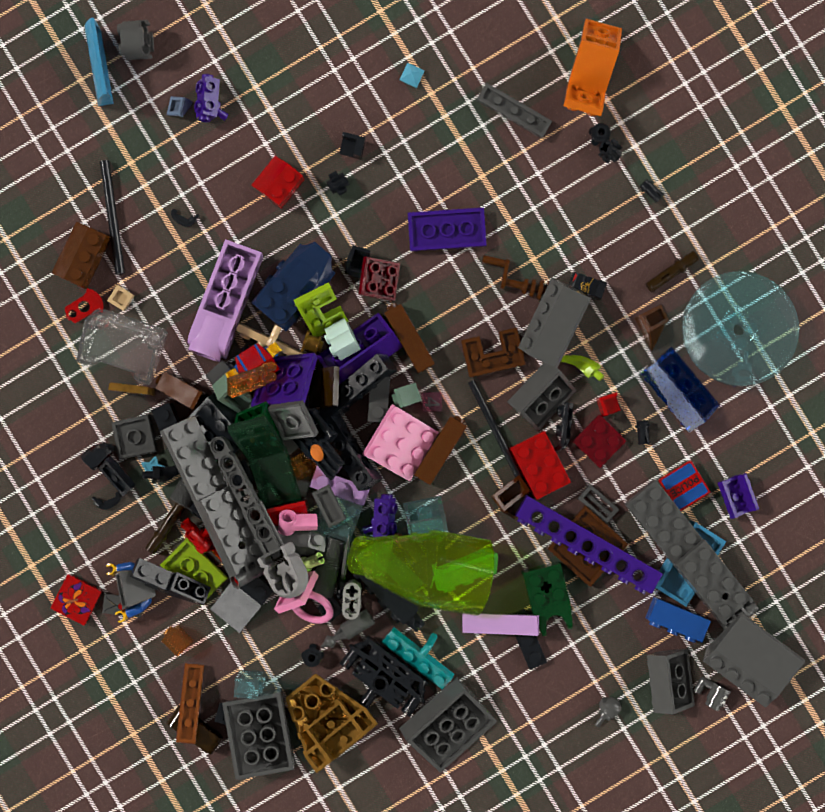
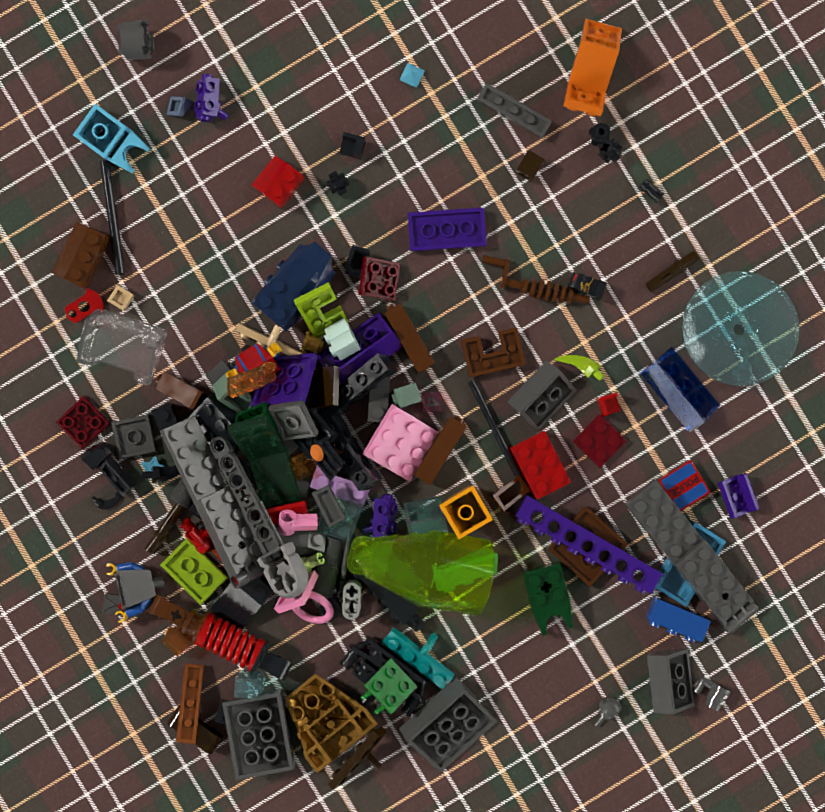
red tile [50,573,103,626] -> none
dark azure slope [85,18,114,106] -> none
pearl gold tile [108,382,155,396] -> none
black slope [130,558,211,605] -> none
black piece [171,209,200,227] -> none
lavender brick [187,239,263,362] -> none
black brick [301,644,324,667] -> none
dark grey wheel [321,609,375,648] -> none
lavender tile [462,613,539,636] -> none
black plate [512,609,547,670] -> none
dark grey slope [518,278,592,368] -> none
black piece [554,402,574,451] -> none
dark grey tile [577,484,619,524] -> none
reddish brown slope [634,304,669,351] -> none
black pin [635,420,650,445] -> none
dark grey slope [703,613,805,708] -> none
none -> dark red tile [56,396,111,450]
none -> medium azure brick [73,104,150,174]
none -> piece [147,594,293,681]
none -> dark brown plate [328,727,387,790]
none -> green plate [360,658,417,715]
none -> light orange slope [439,485,493,539]
none -> dark brown panel [515,150,545,183]

